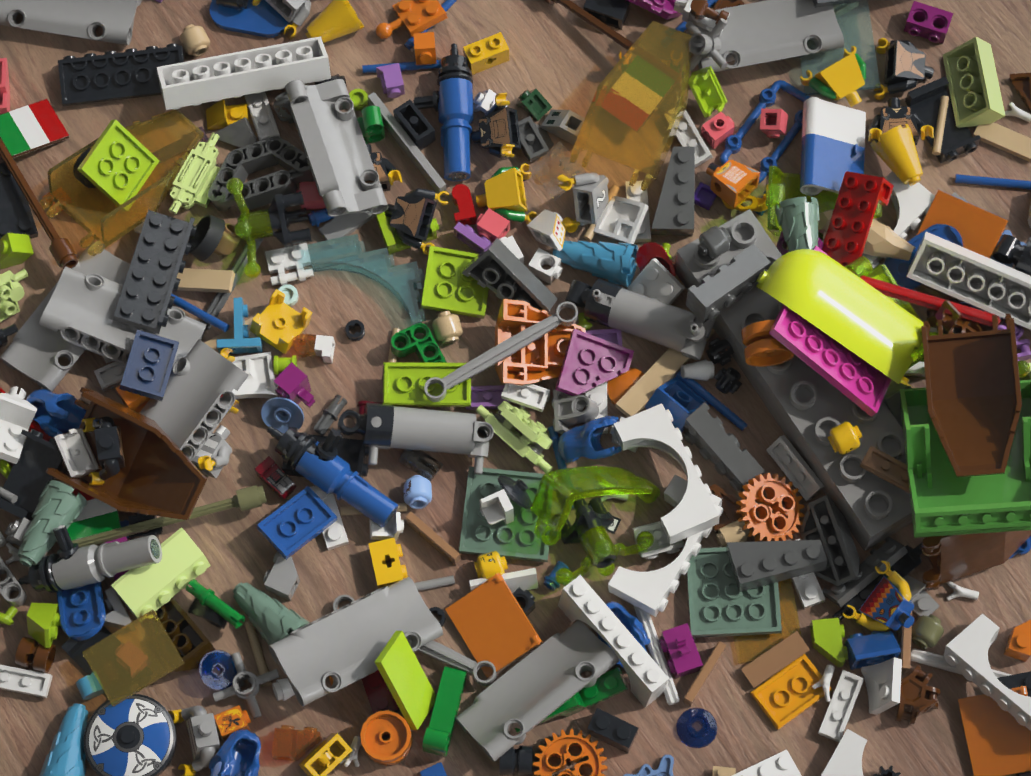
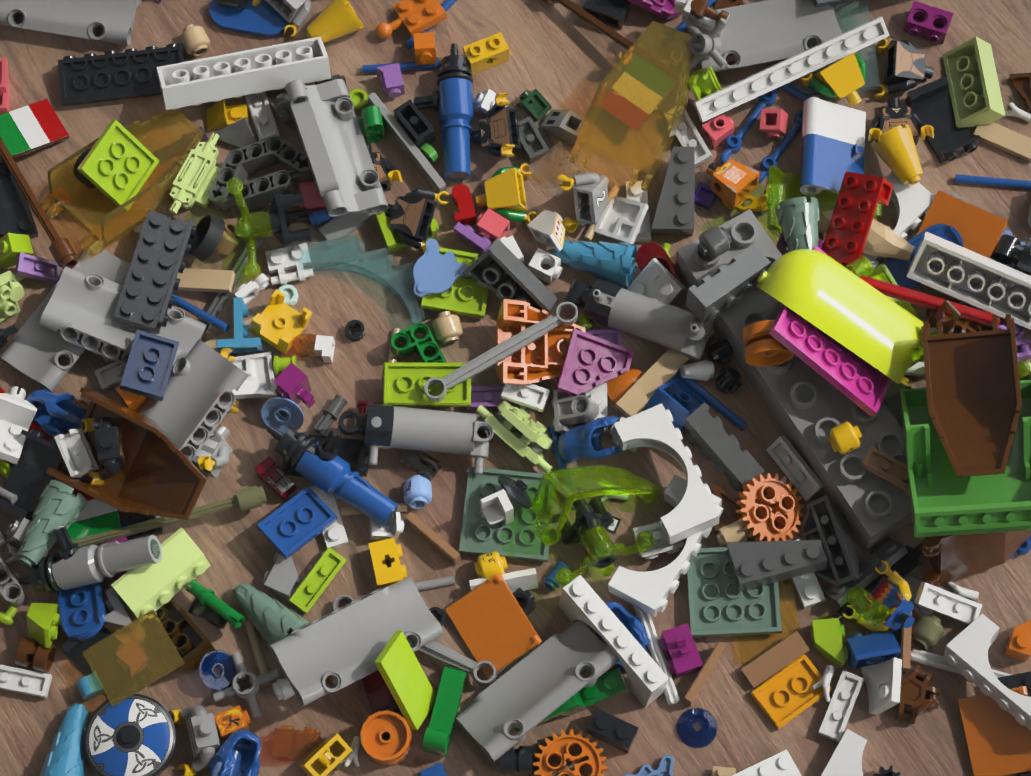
tan bar [932,96,949,155] -> none
none -> medium lavender plate [15,252,61,285]
none -> white plate [235,273,270,305]
none -> lime plate [288,547,347,614]
none -> medium blue tile [412,238,468,298]
none -> bright green tile [419,143,439,164]
none -> white plate [693,16,890,122]
none -> clear neon green leg [847,586,892,628]
none -> white plate [914,582,982,625]

